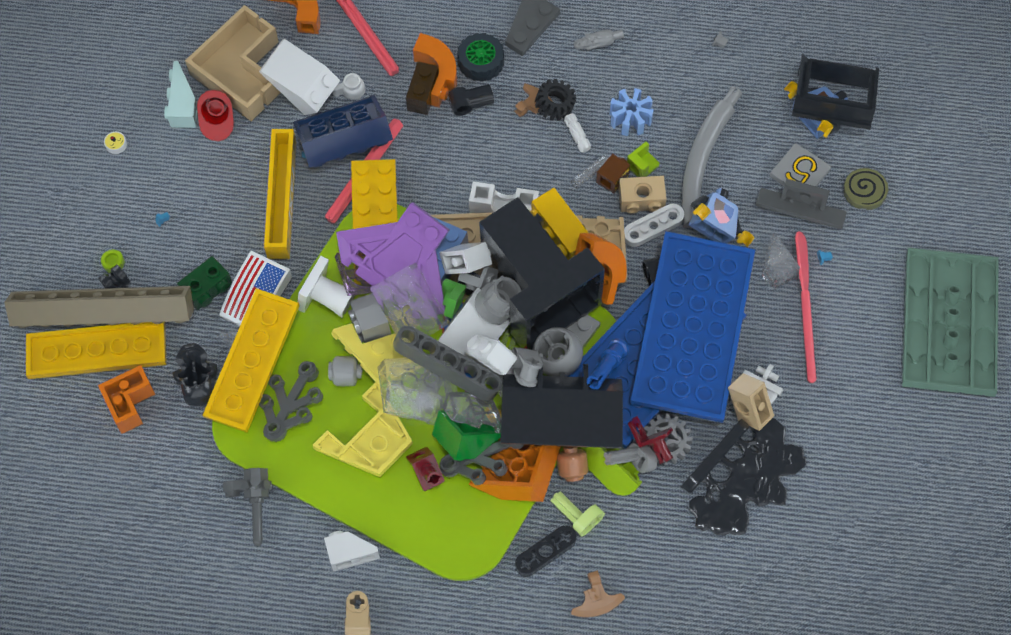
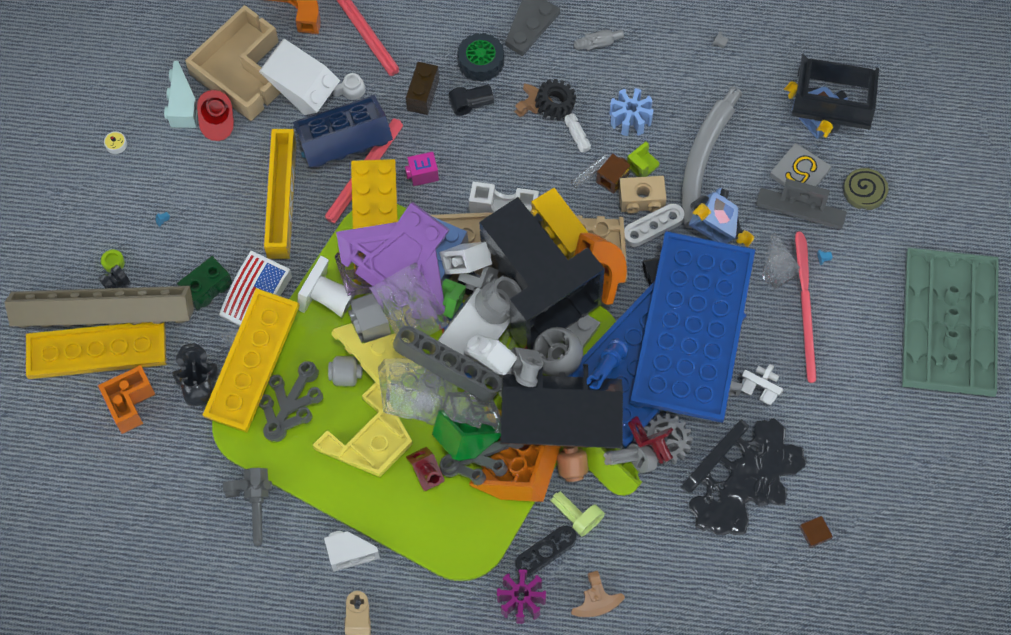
orange arch [413,33,457,108] -> none
tan brick [728,373,774,431] -> none
none -> dark pink brick [405,152,439,186]
none -> magenta gear [497,569,546,624]
none -> reddish brown tile [799,516,833,548]

